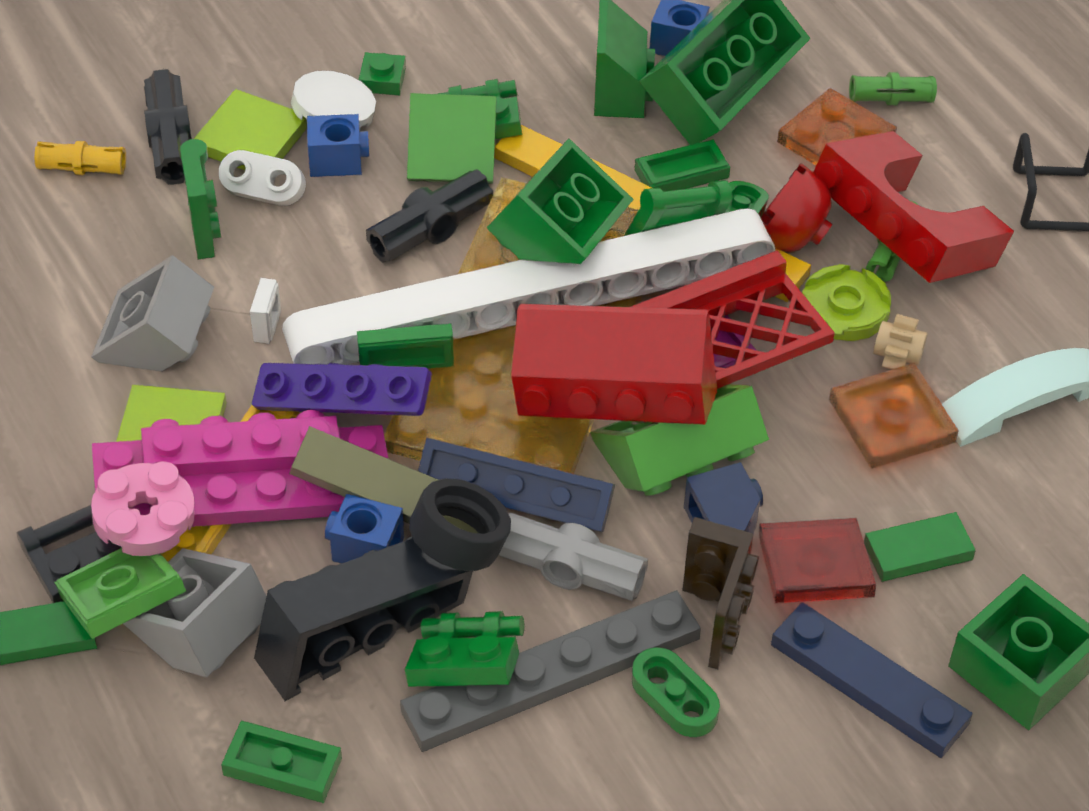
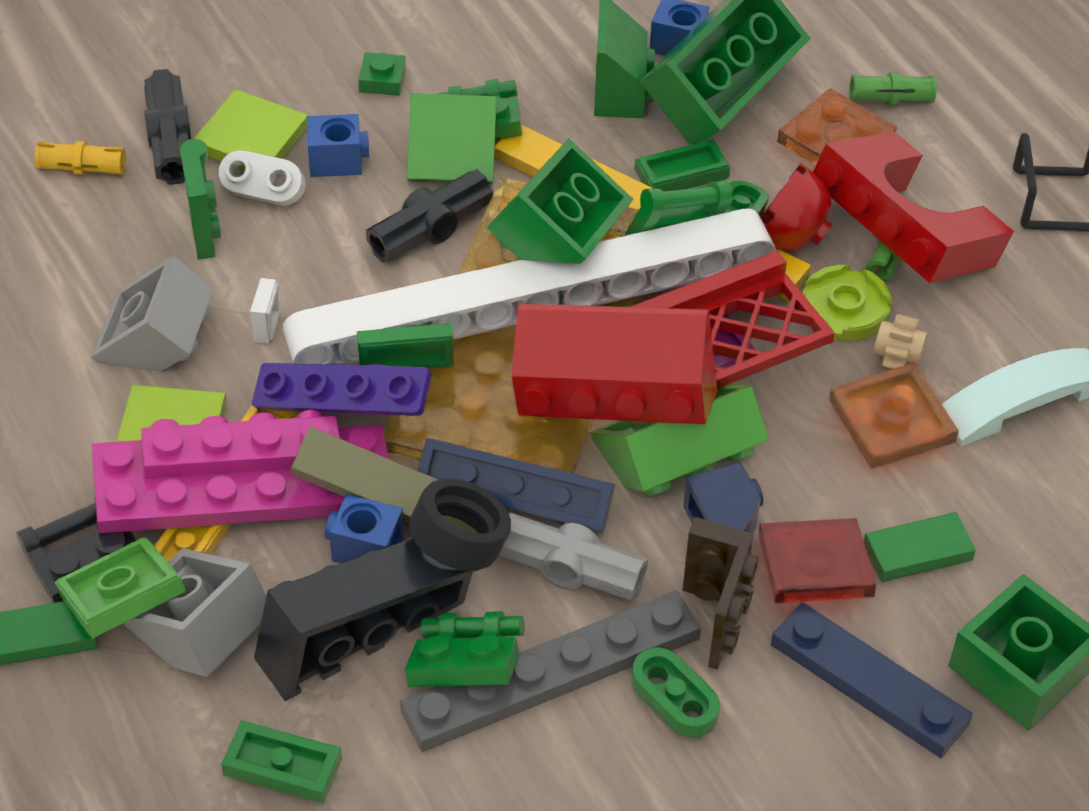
bright pink plate [91,461,194,556] -> none
white tile [291,71,376,128] -> none

